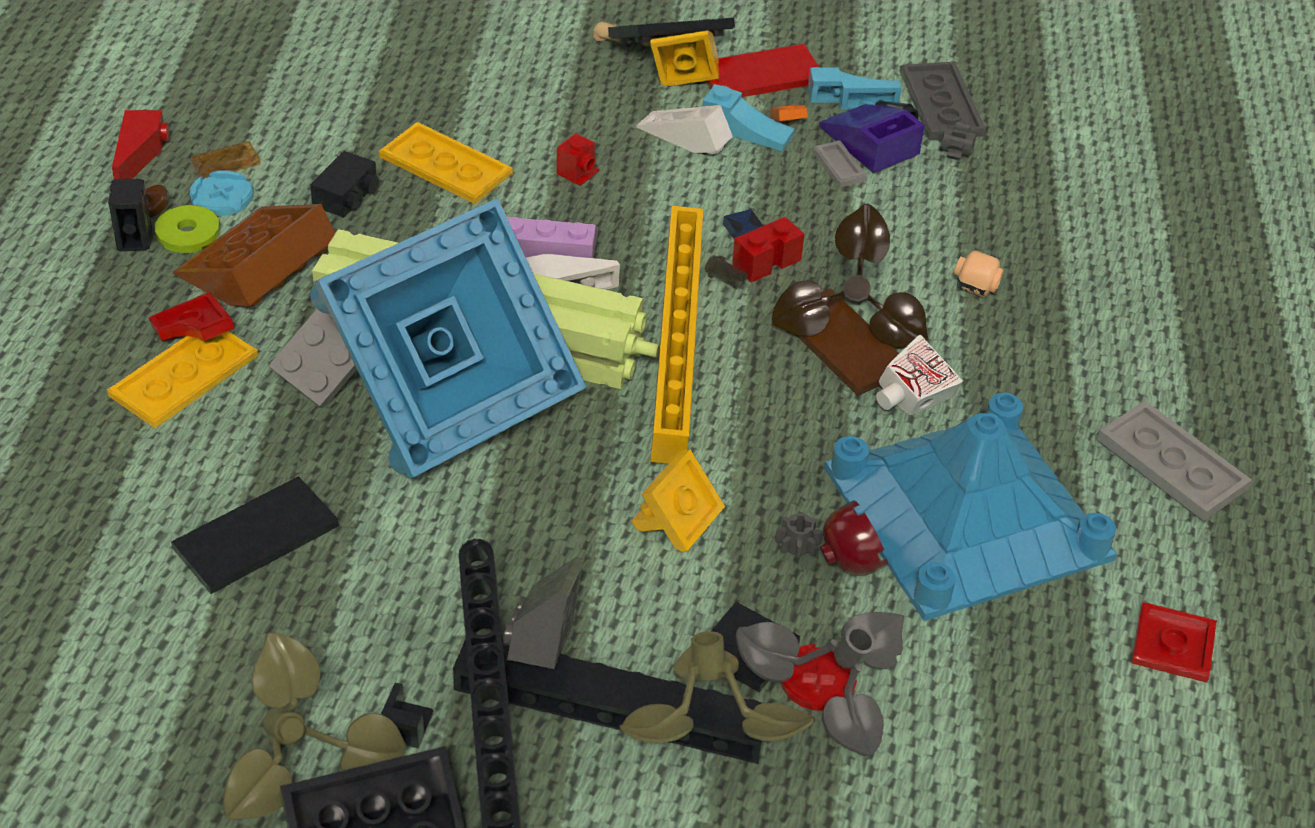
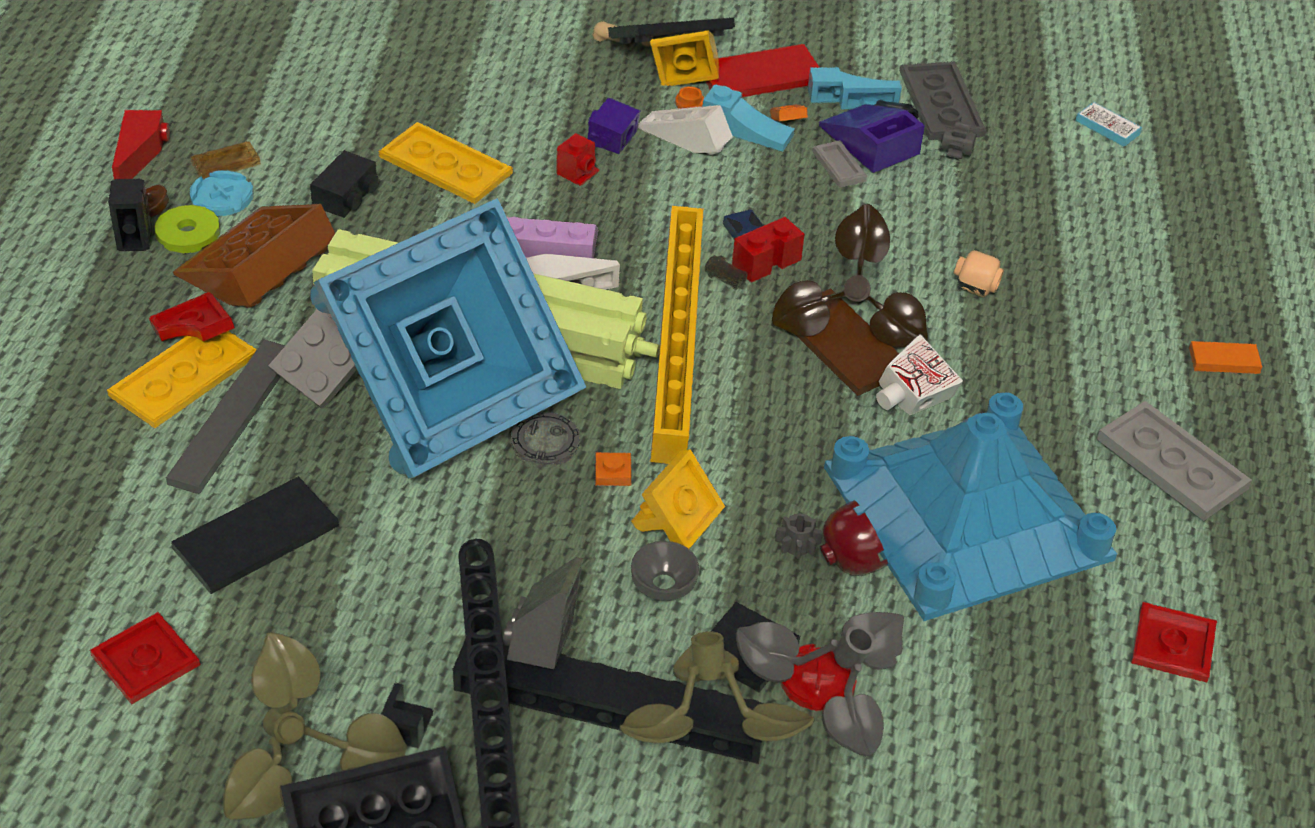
none -> red tile [90,612,200,705]
none -> dark grey tile [166,339,286,494]
none -> tile [511,412,580,469]
none -> dark purple head [587,97,640,154]
none -> orange plate [595,452,631,486]
none -> dark grey piece [631,541,699,601]
none -> orange plate [675,86,704,109]
none -> tile [1076,102,1142,146]
none -> orange tile [1189,341,1262,374]

